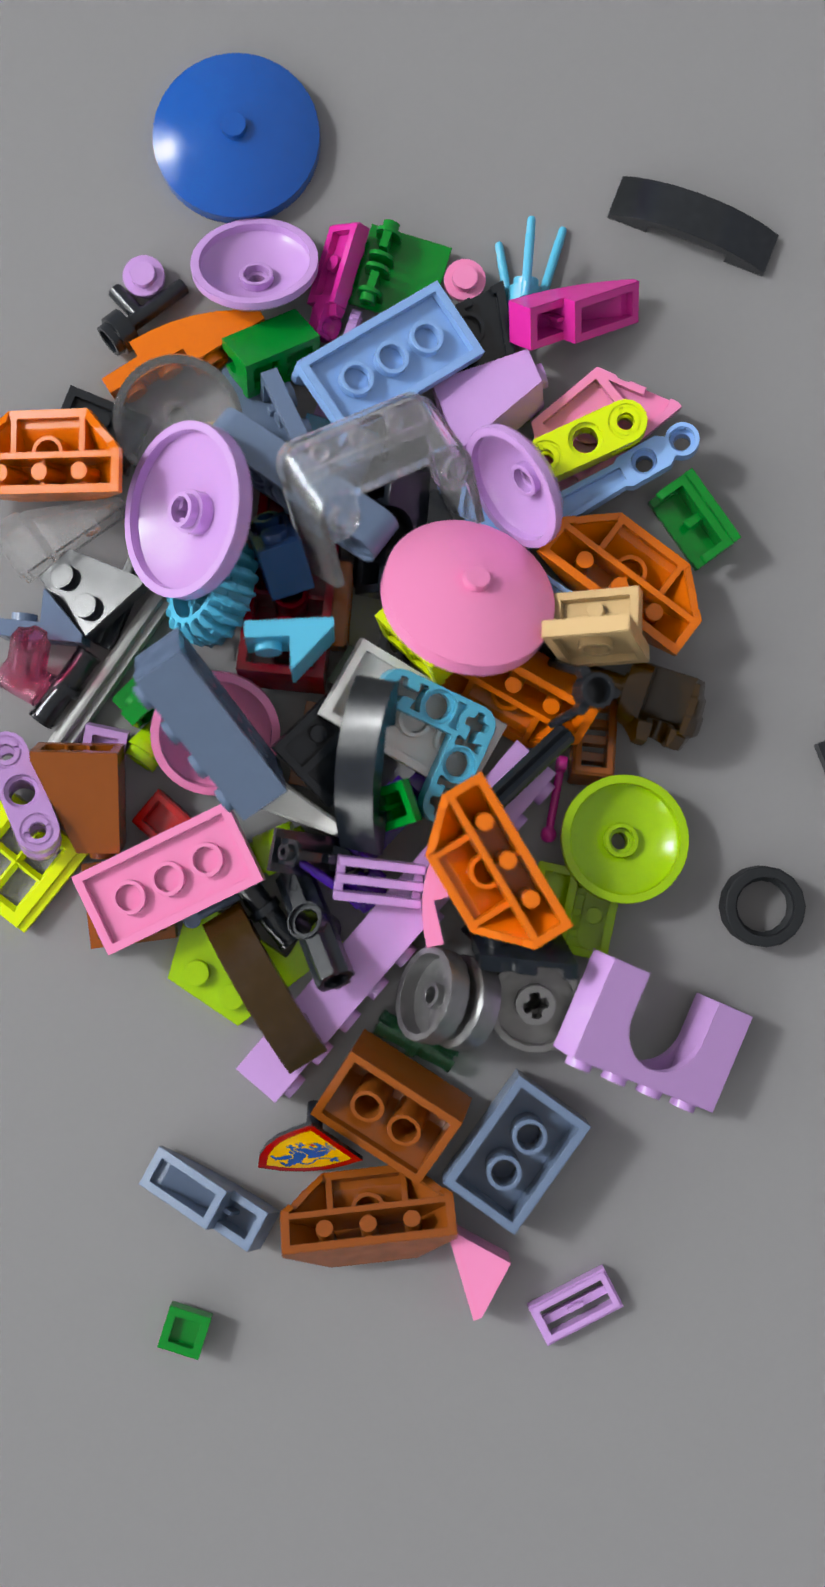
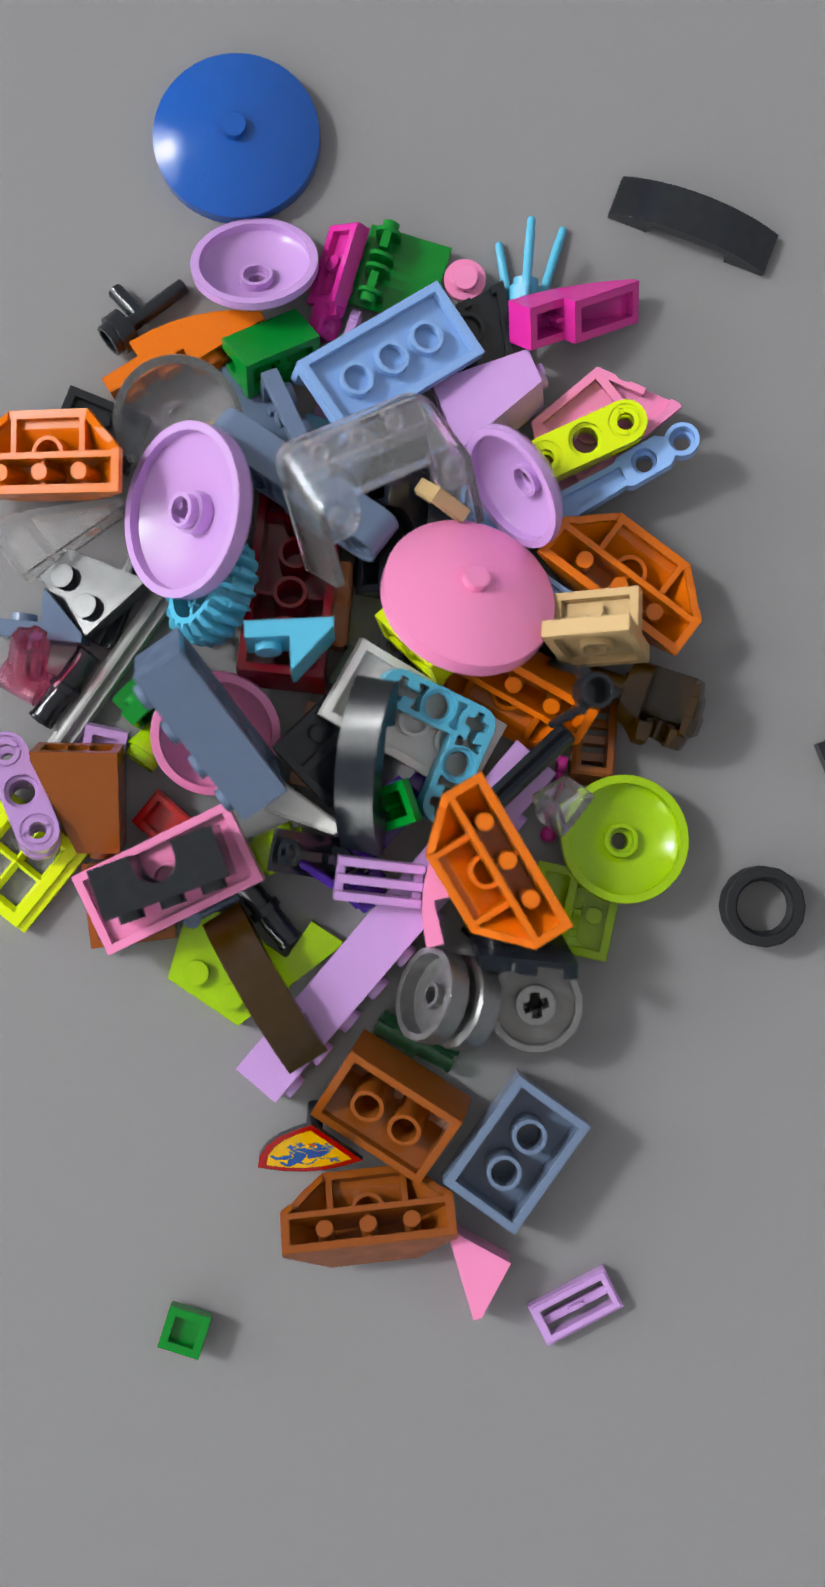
lavender plate [123,255,165,299] -> none
sand blue slope [139,1146,281,1252] -> none
dark blue slope [247,511,315,601] -> none
black piece [275,873,355,992] -> none
lavender arch [553,949,753,1113] -> none
green hinge [647,468,741,571] -> none
none -> black arch [86,824,237,925]
none -> tan tile [414,478,471,523]
none -> clear slope [532,775,594,837]

